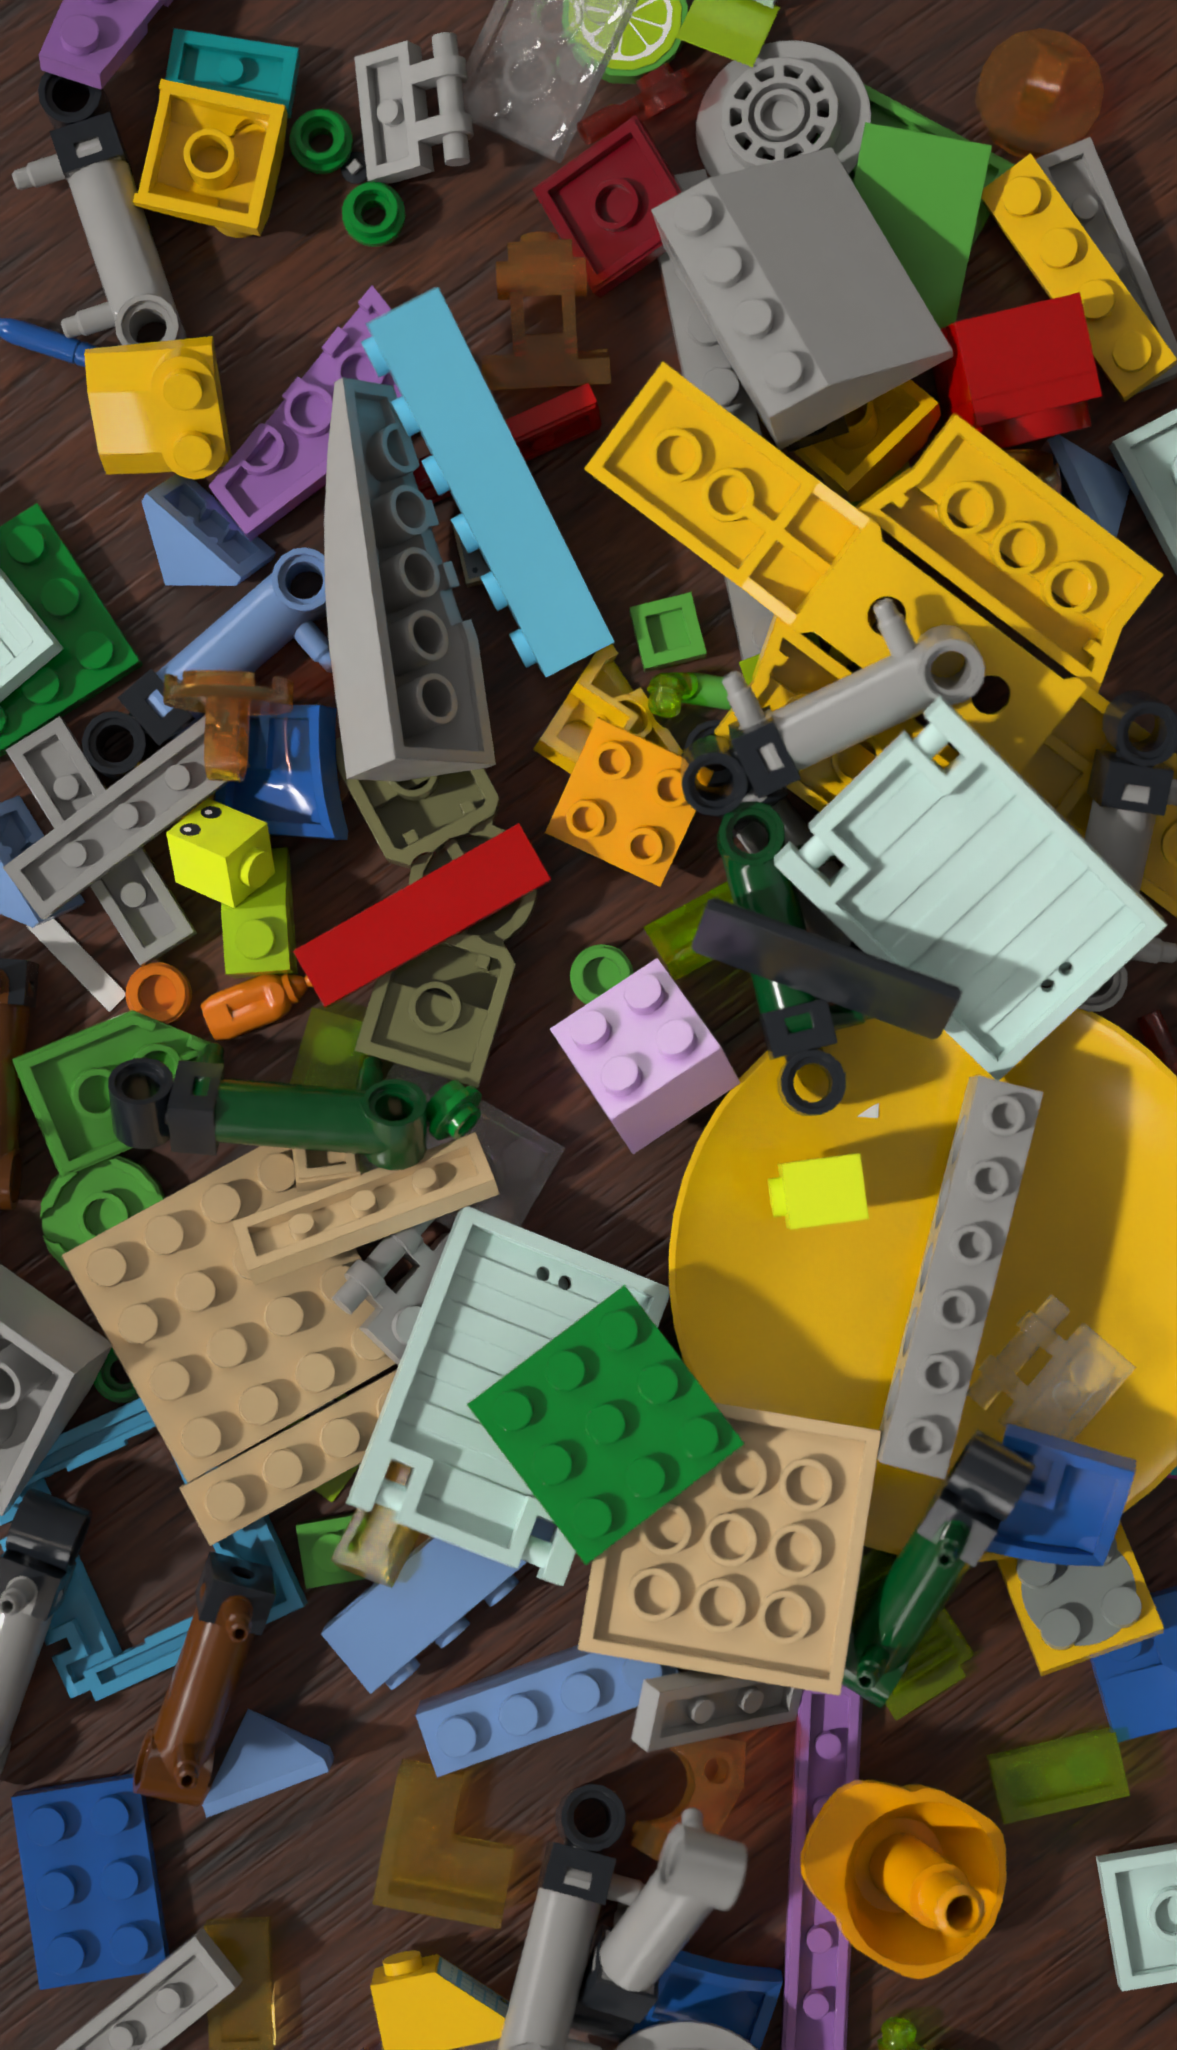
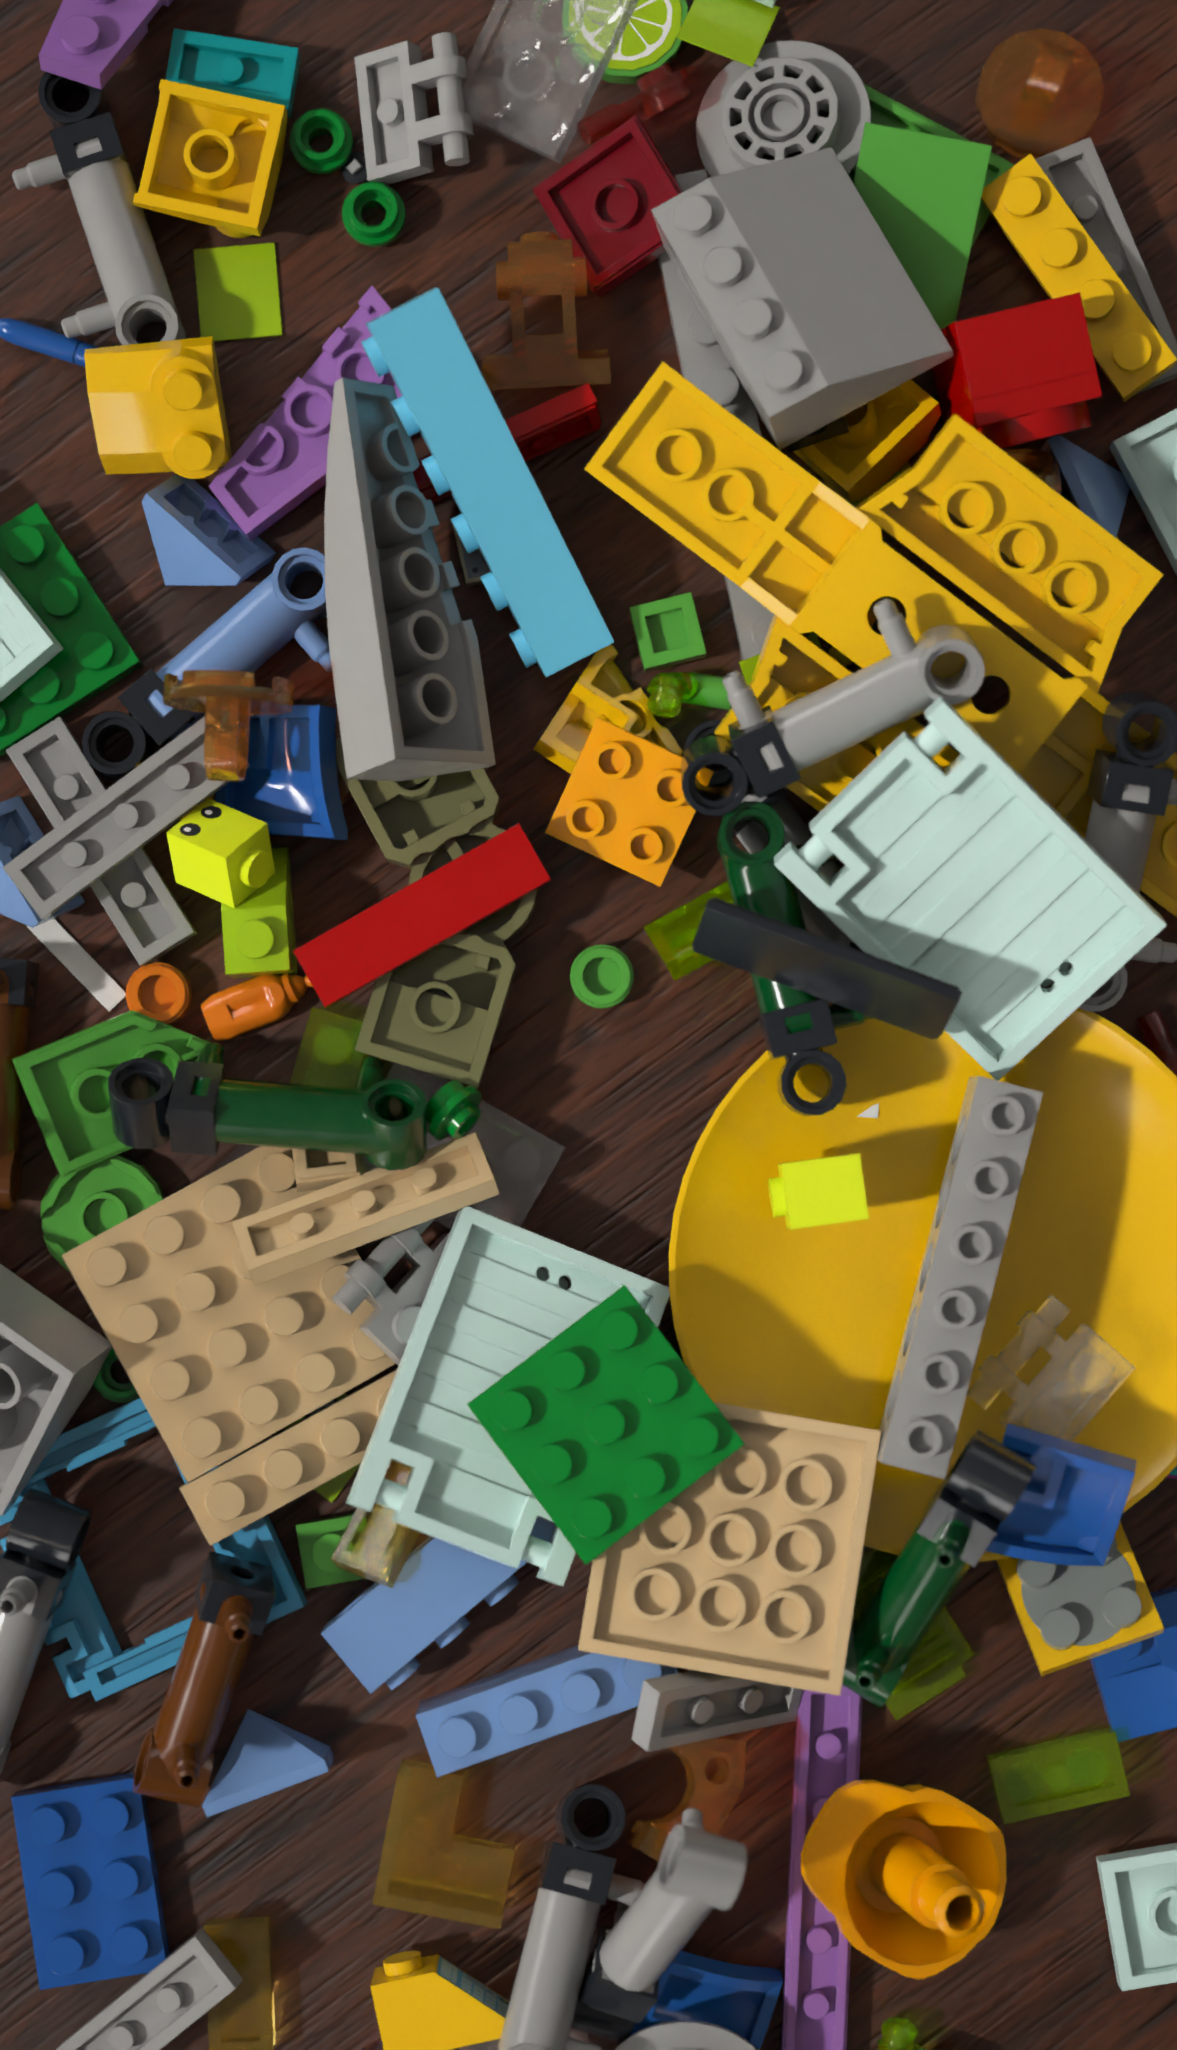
lavender brick [550,958,740,1154] -> none
none -> lime sticker [193,243,282,341]

